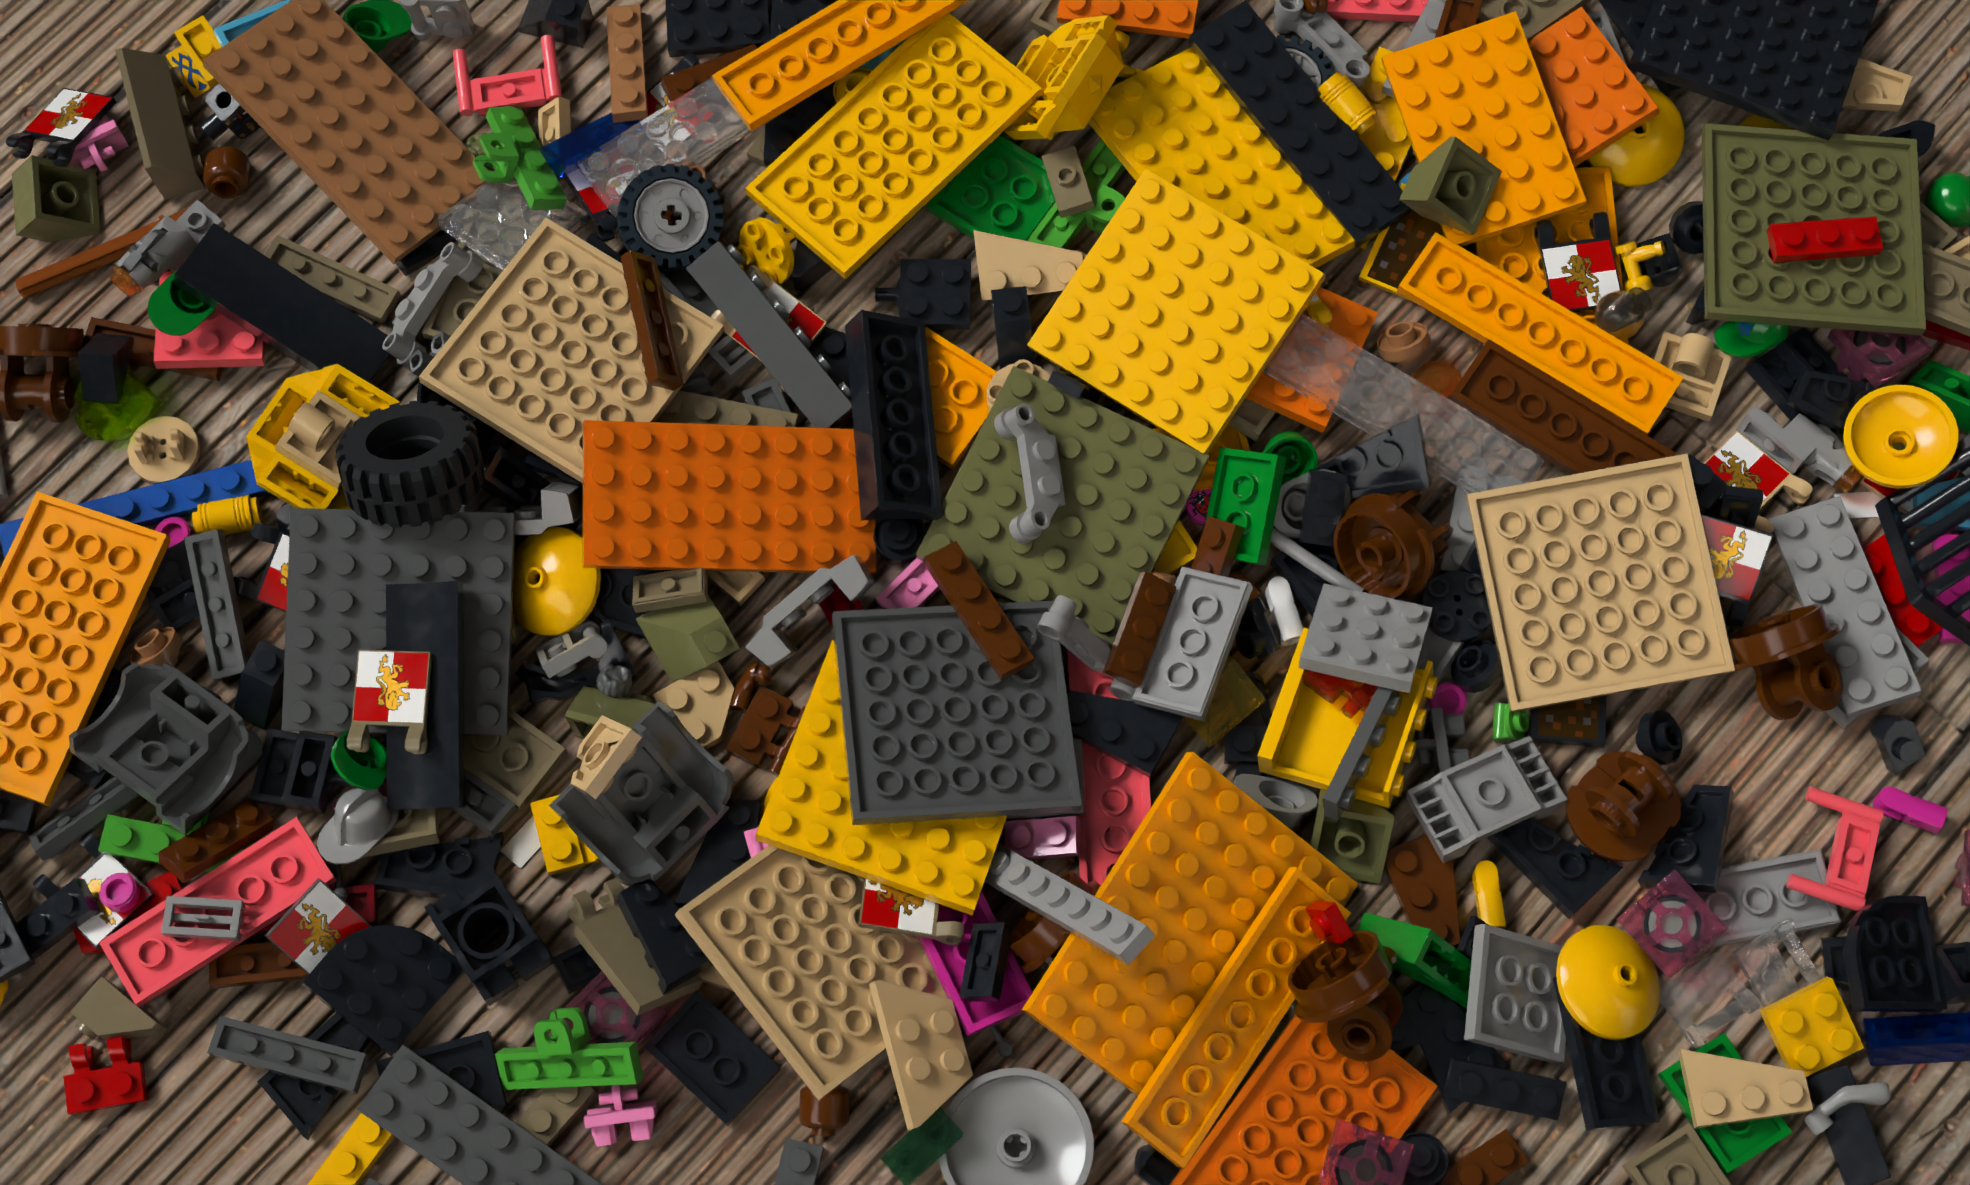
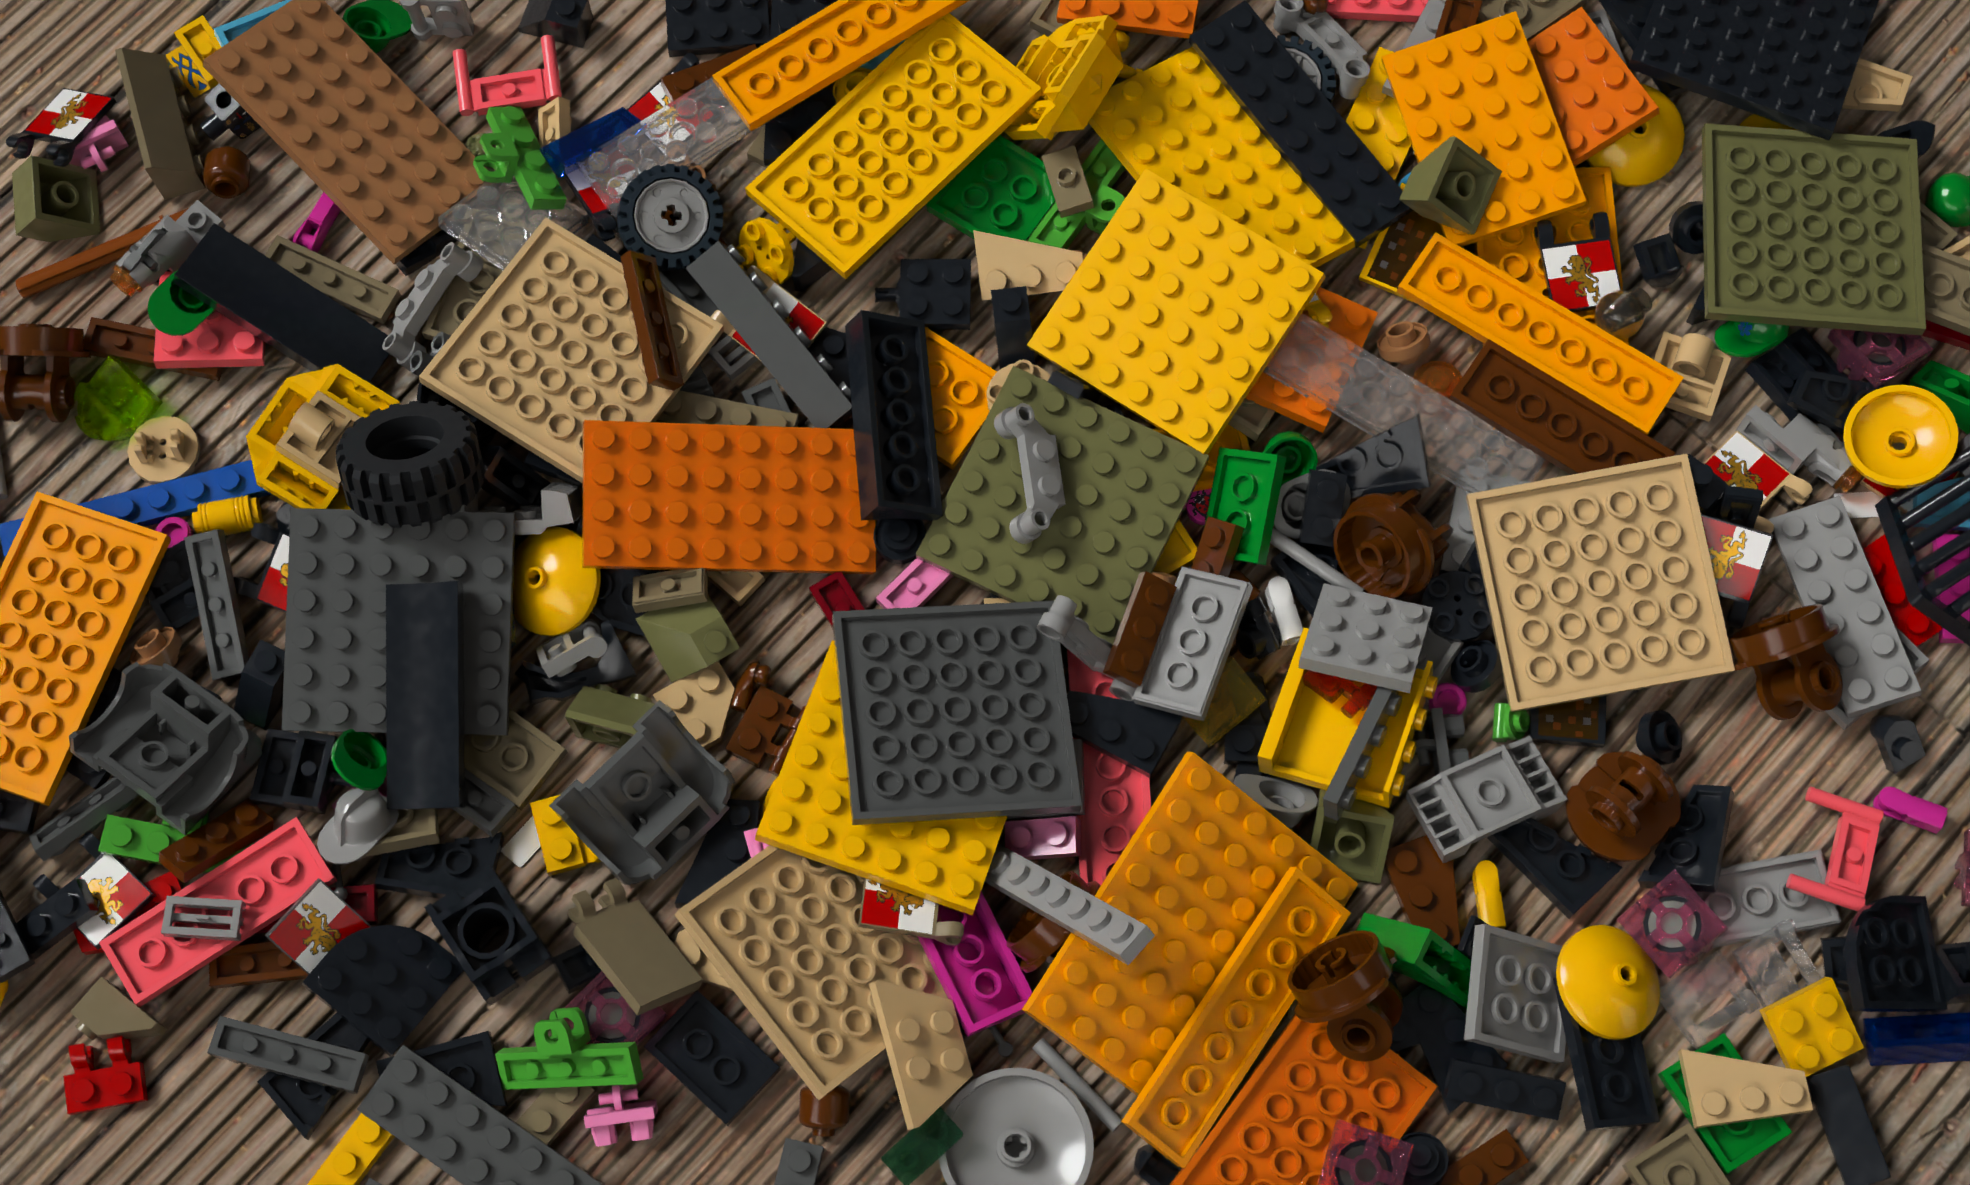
black slope [78,333,134,405] -> none
dark pink tile [99,873,141,913] -> none
flag [347,650,433,754] -> none
tan plate [570,715,642,800] -> none
dark grey piece [596,664,632,697] -> none
medium nougat plate [606,4,648,123] -> none
black wing [617,879,713,995] -> none
light grey plate [745,555,875,666] -> none
reddish brown plate [923,541,1034,681] -> none
black plate [959,922,1013,1002] -> none
red plate [1305,900,1353,944] -> none
yellow head [1317,71,1377,136] -> none
yellow piece [1615,241,1666,296] -> none
red plate [1766,216,1883,263] -> none
light grey piece [1804,1082,1891,1135] -> none
none -> dark pink bar [293,192,341,253]
none -> light grey bar [1032,1038,1122,1132]

